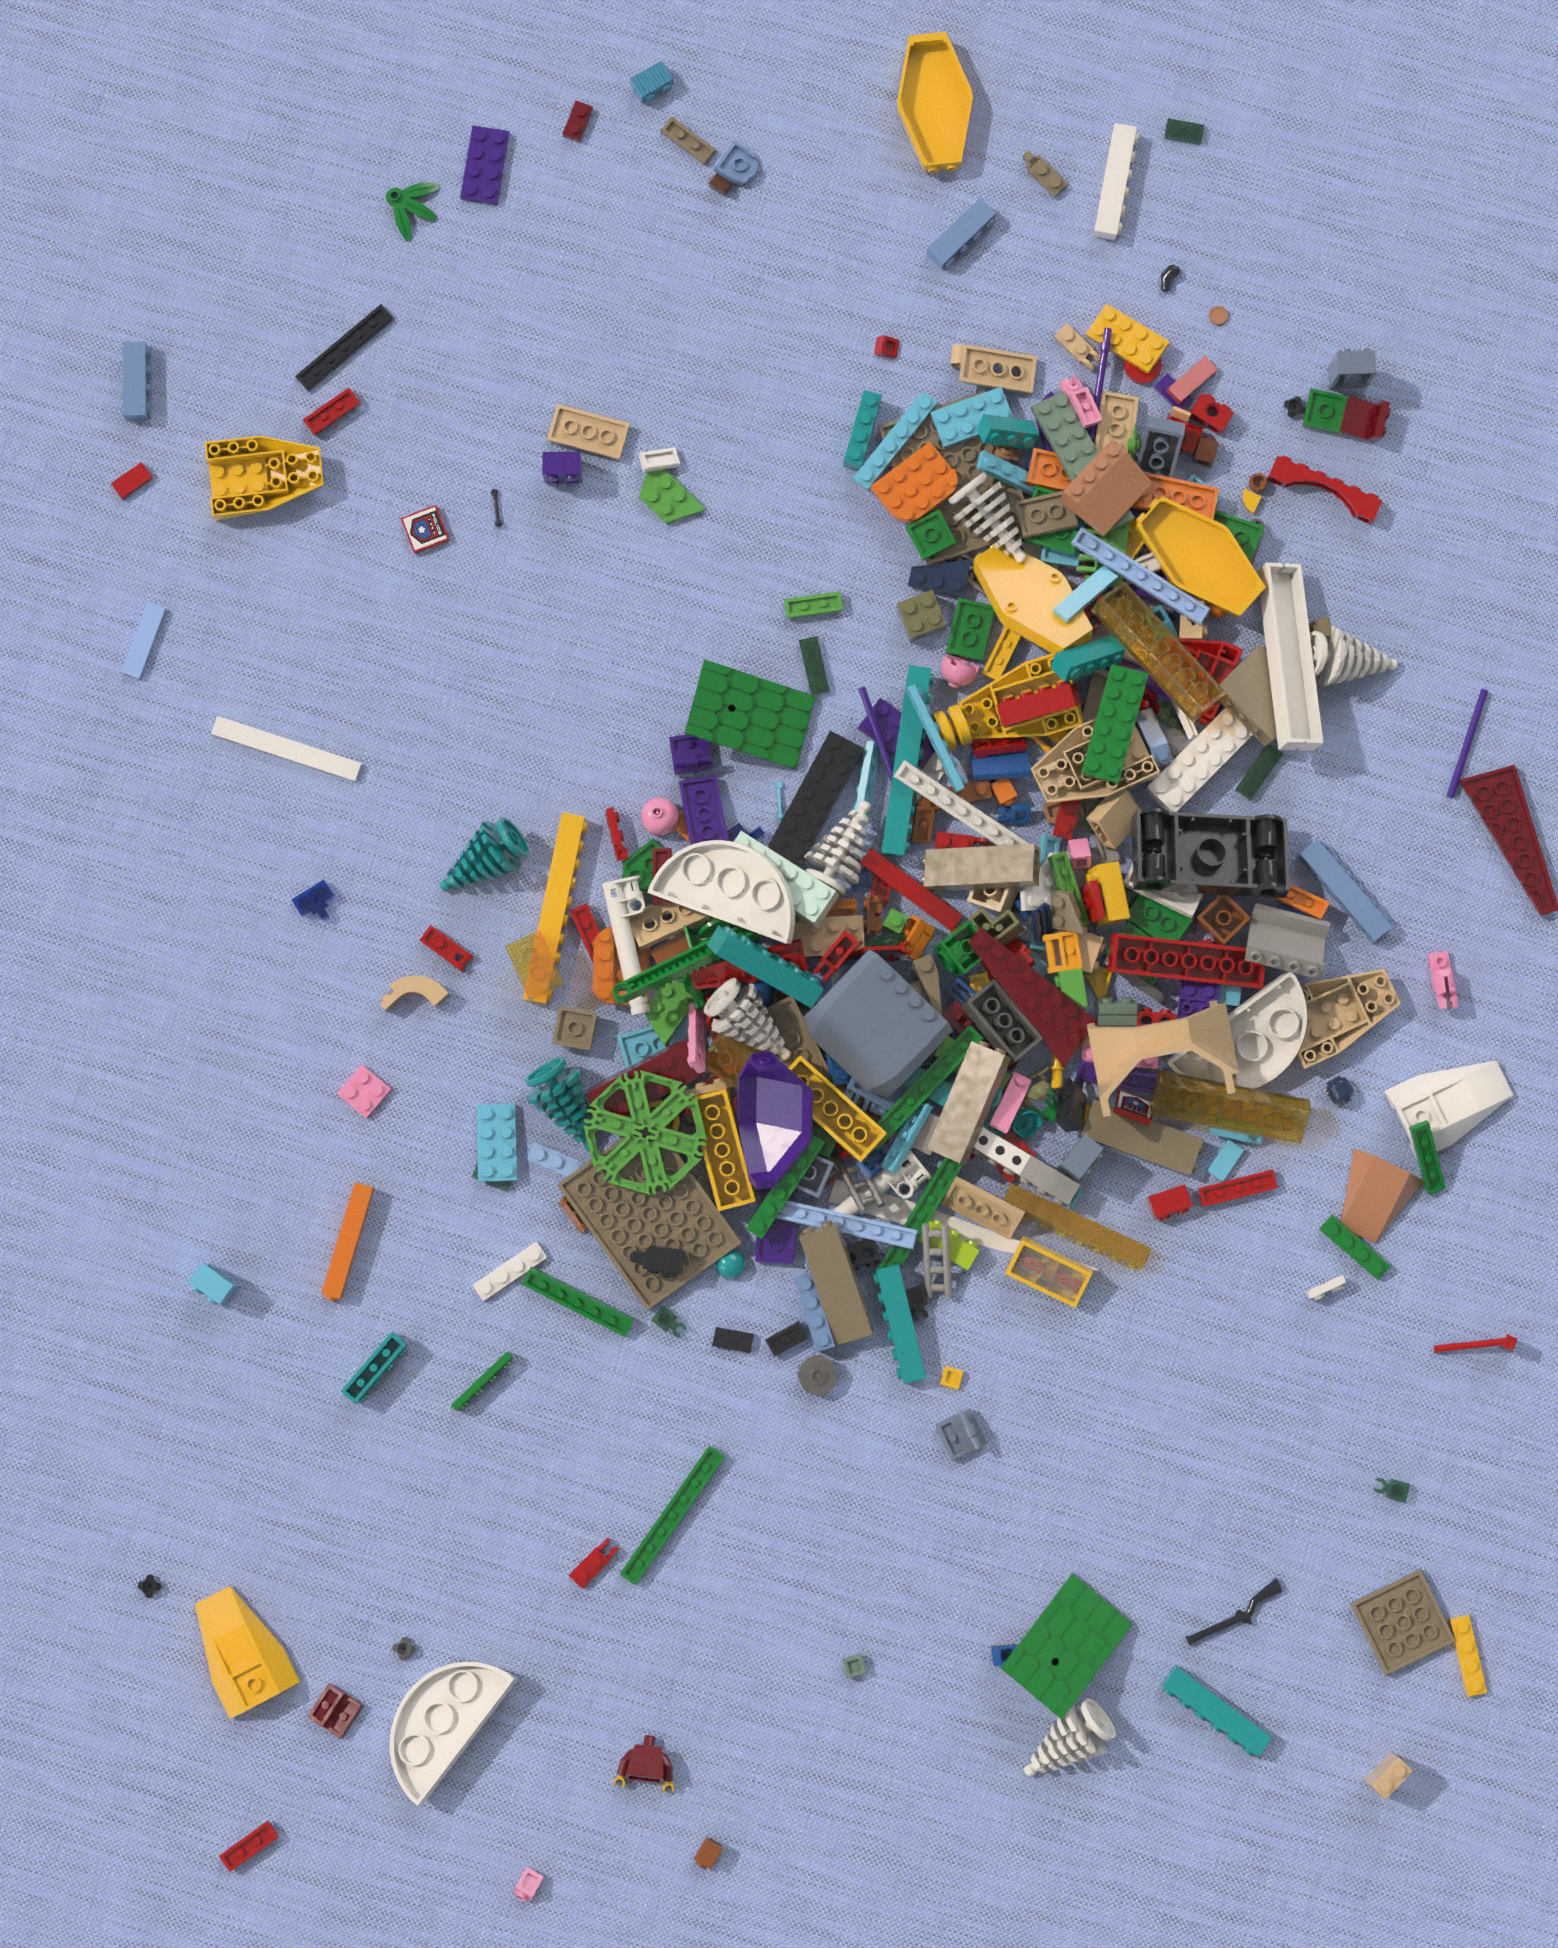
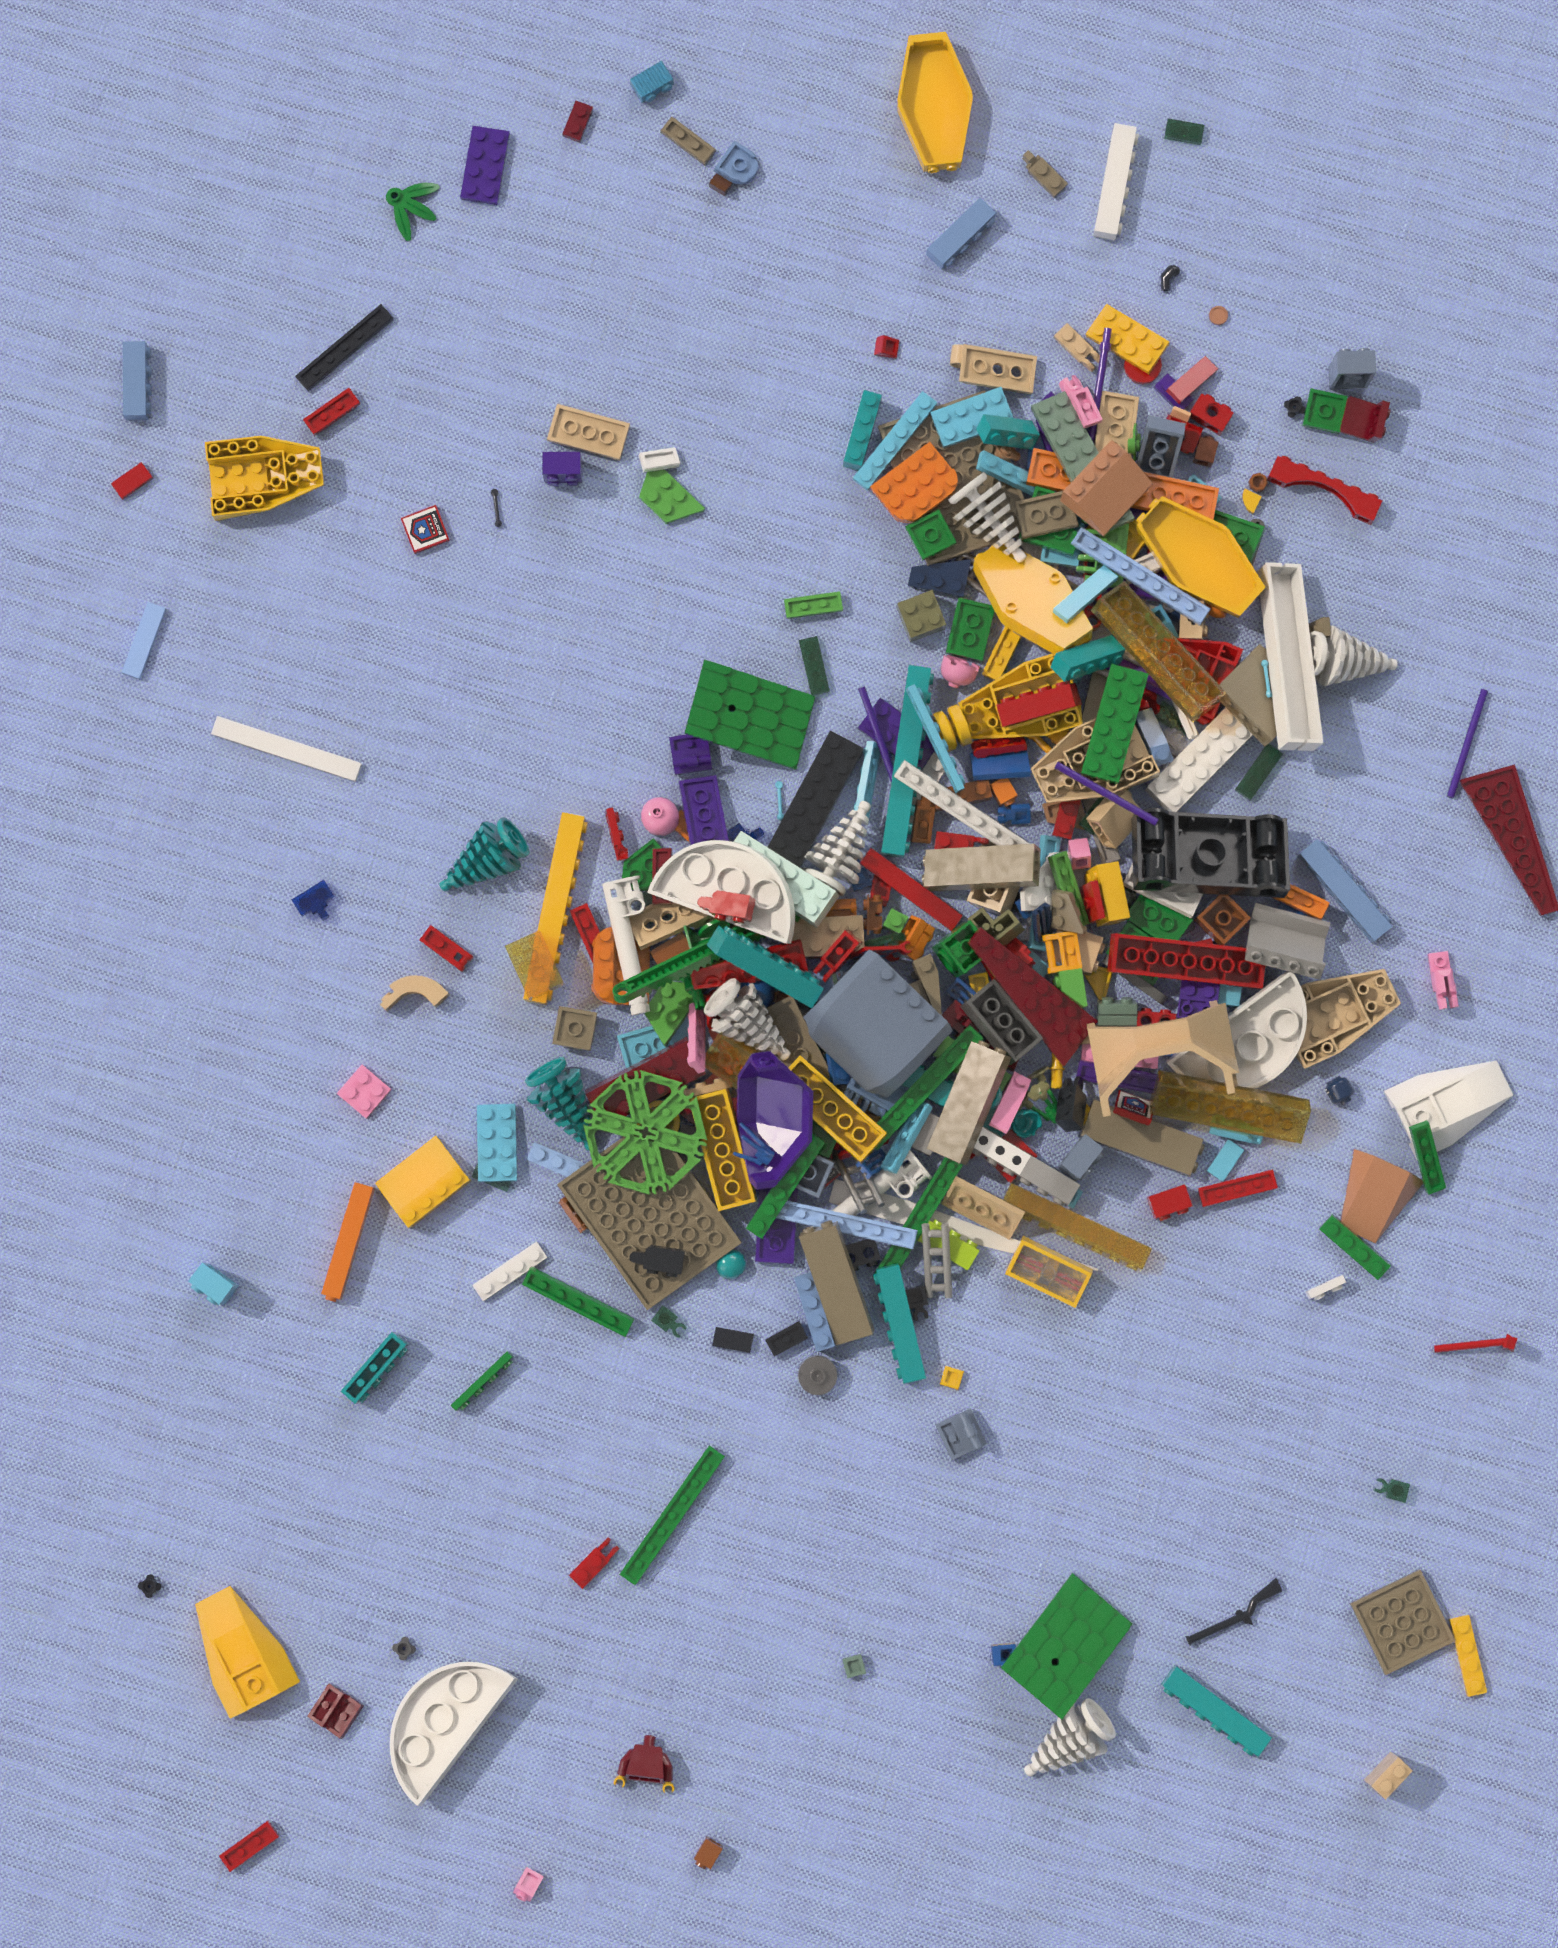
none -> yellow slope [375,1136,471,1229]
none -> hinge [697,890,756,924]
none -> blue plant [733,1123,775,1166]
none -> dark purple piece [1054,762,1159,826]
none -> medium azure hinge [1261,660,1272,698]

